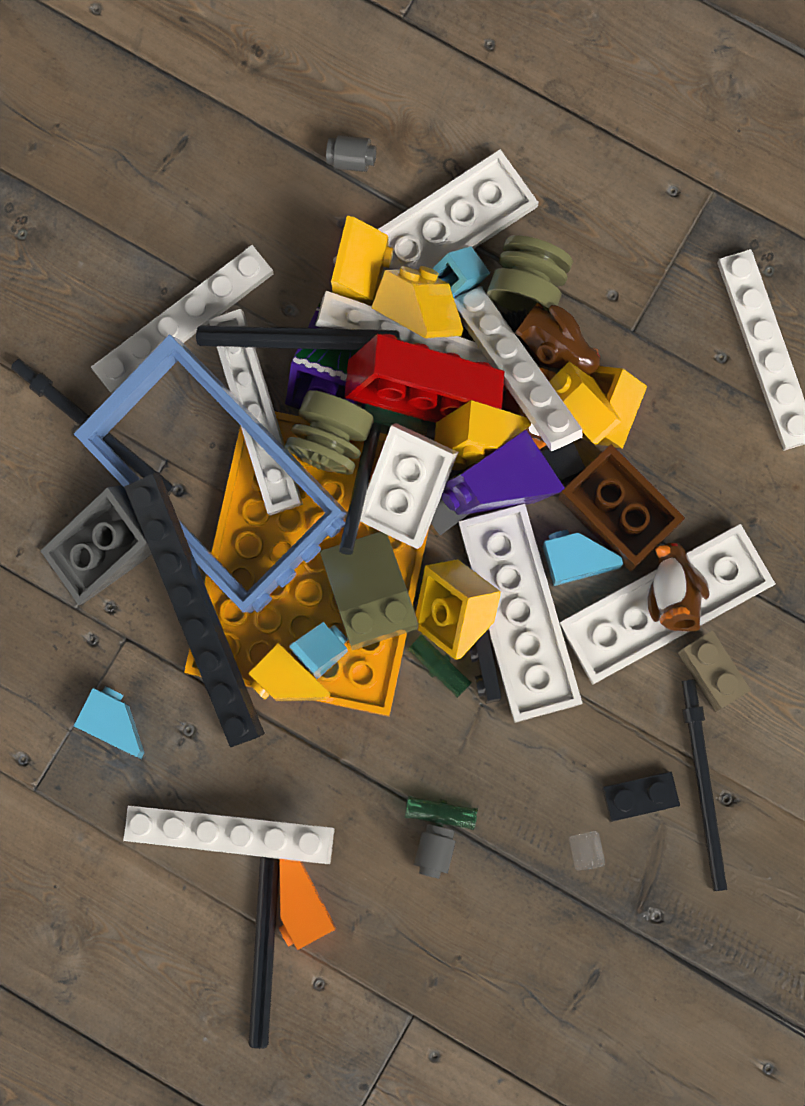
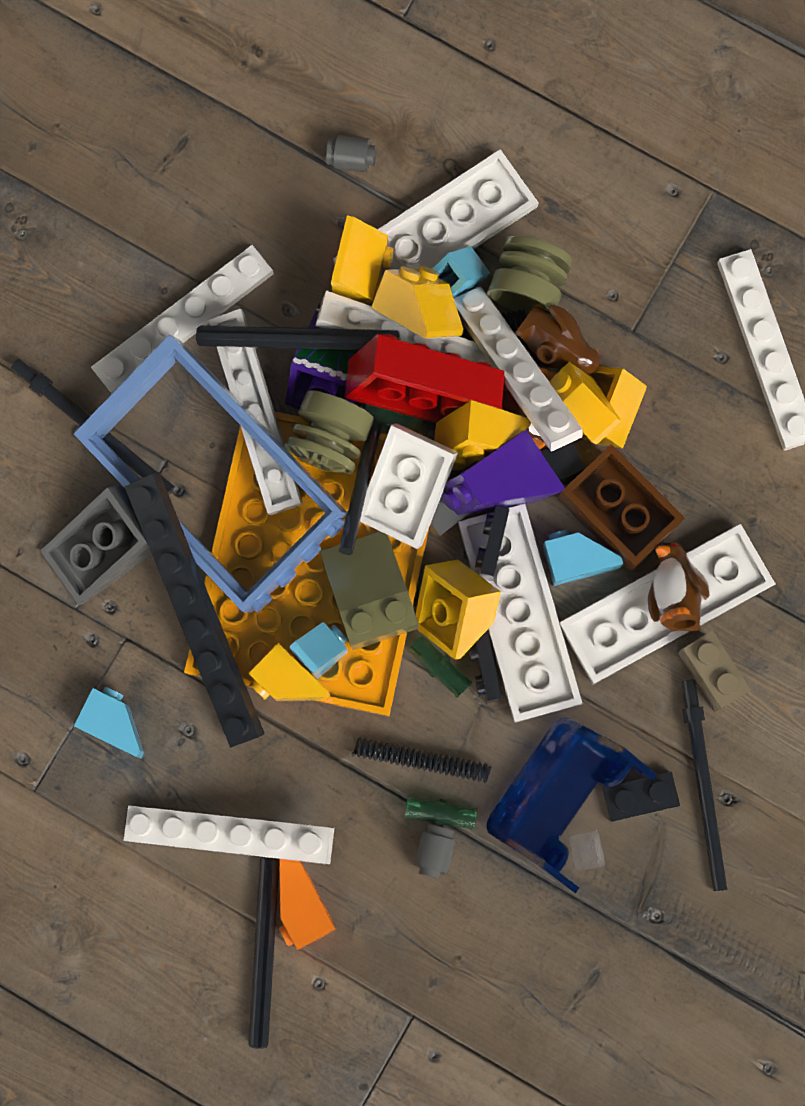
none -> black piece [351,737,492,784]
none -> black plate [475,506,510,581]
none -> clear blue windscreen [486,717,657,894]

